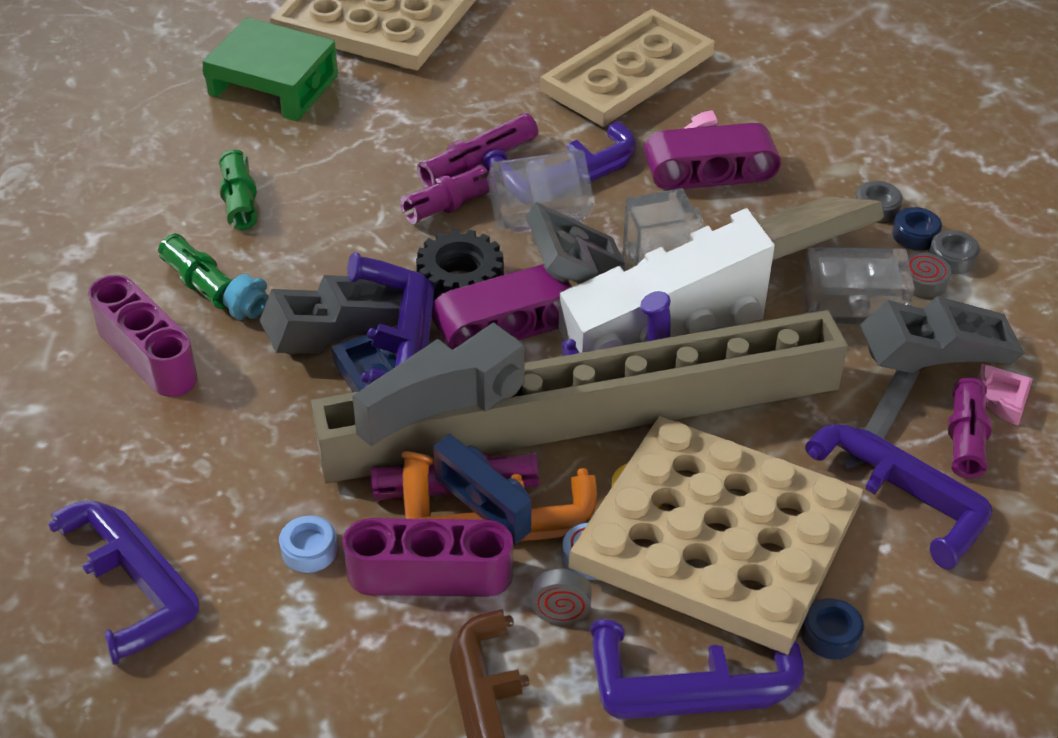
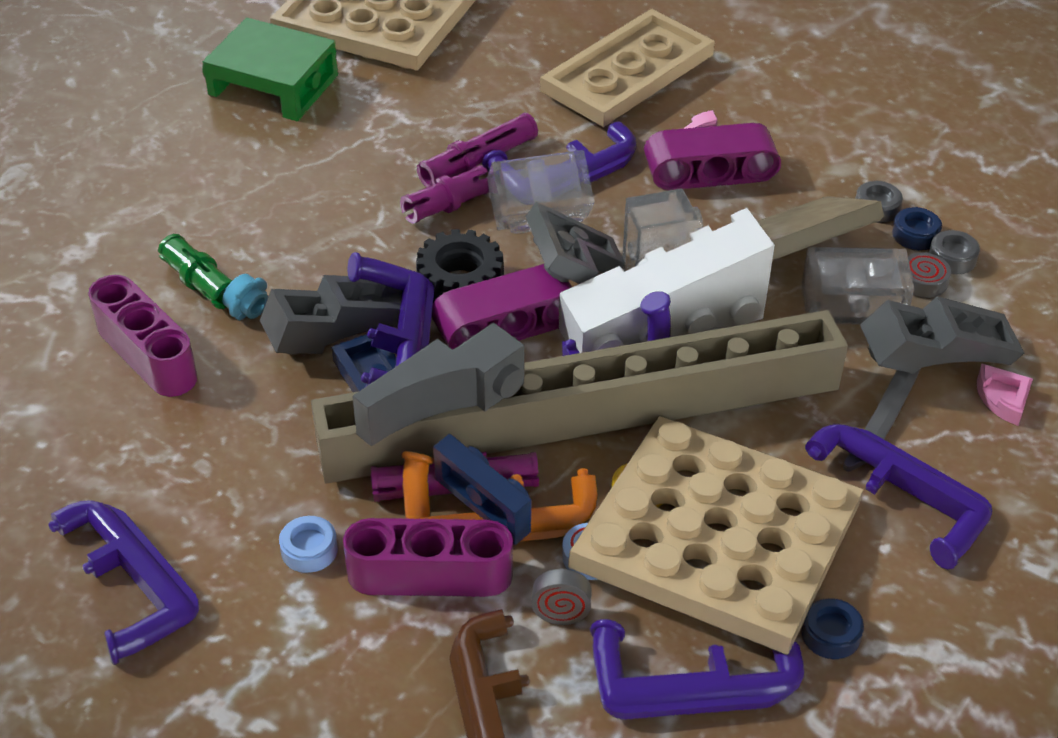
green pin [219,150,258,230] -> none
magenta pin [948,378,992,479] -> none

